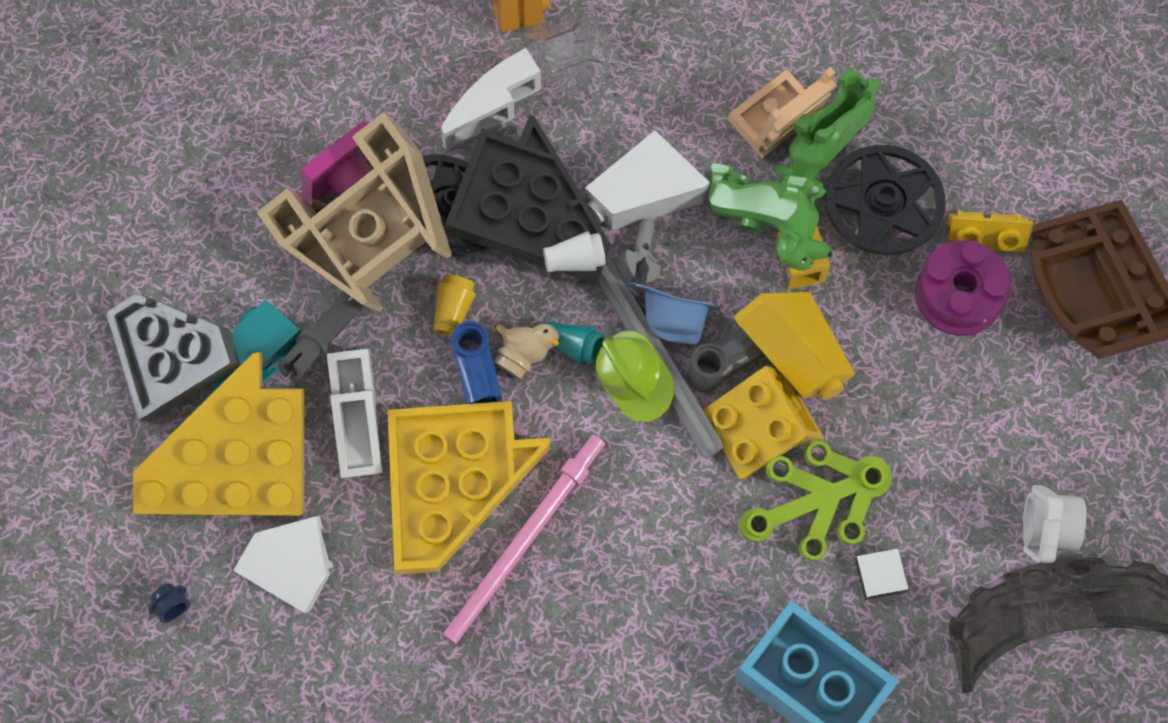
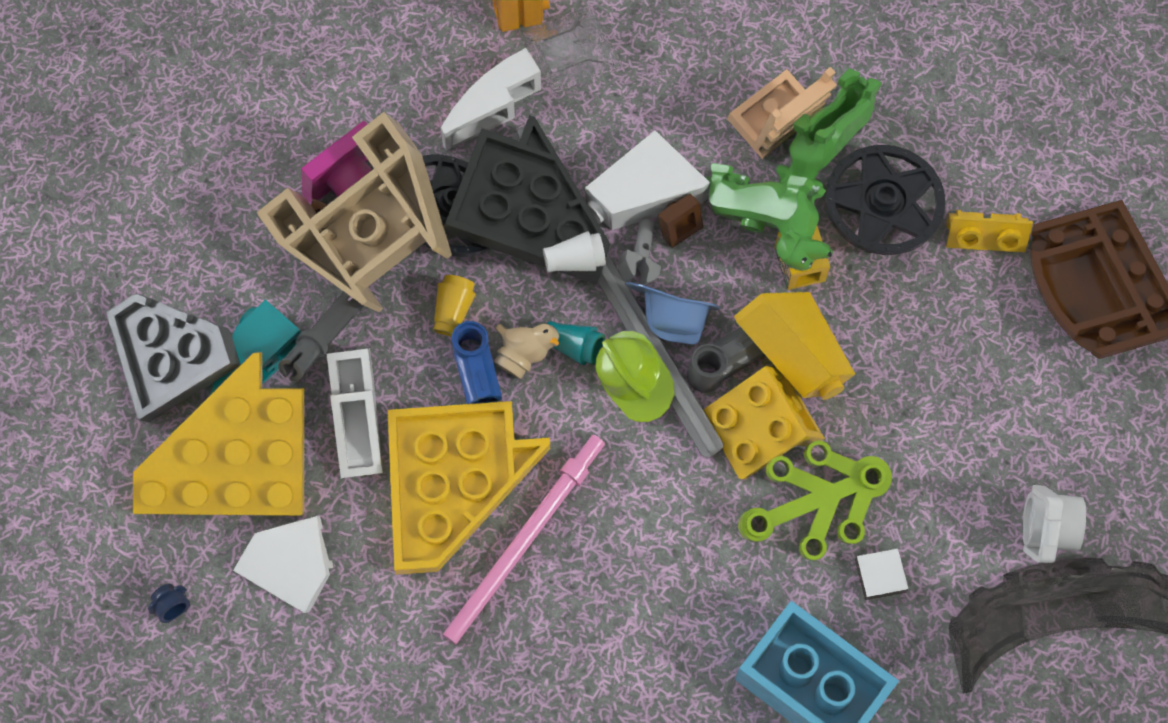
magenta wheel [915,240,1011,336] -> none
none -> reddish brown plate [658,194,704,248]

